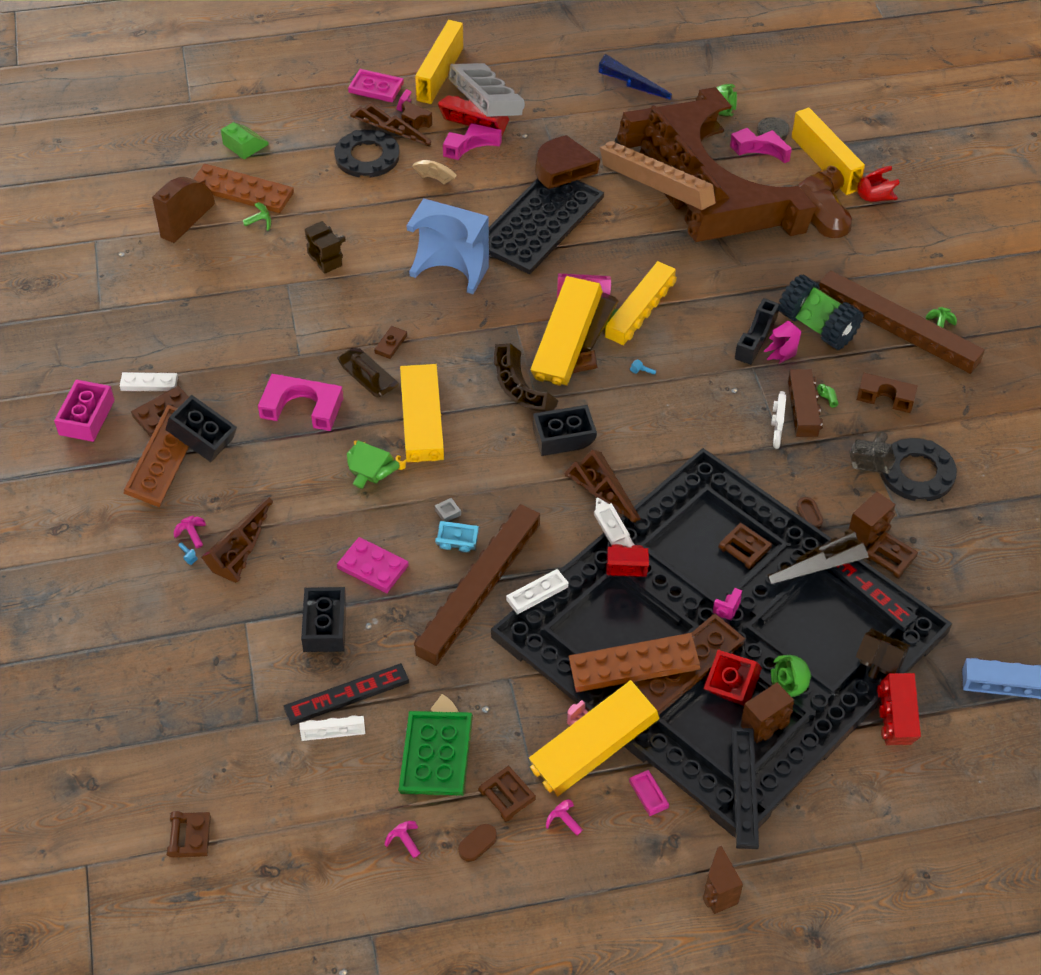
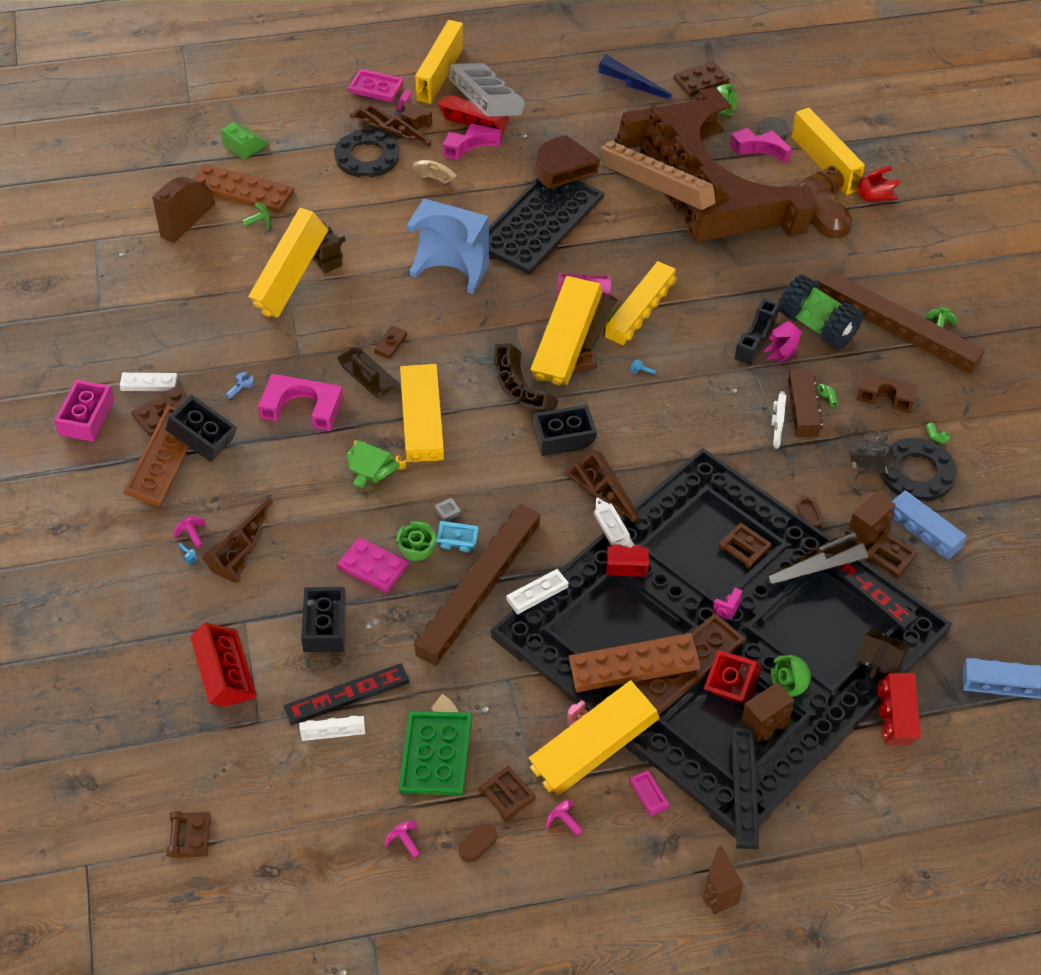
none -> red slope [190,622,257,707]
none -> medium blue bar [226,372,254,399]
none -> yellow brick [248,208,328,318]
none -> bright green cylinder [396,521,436,561]
none -> reddish brown plate [673,61,730,97]
none -> medium blue brick [892,490,967,560]
none -> bright green arm [925,422,950,444]

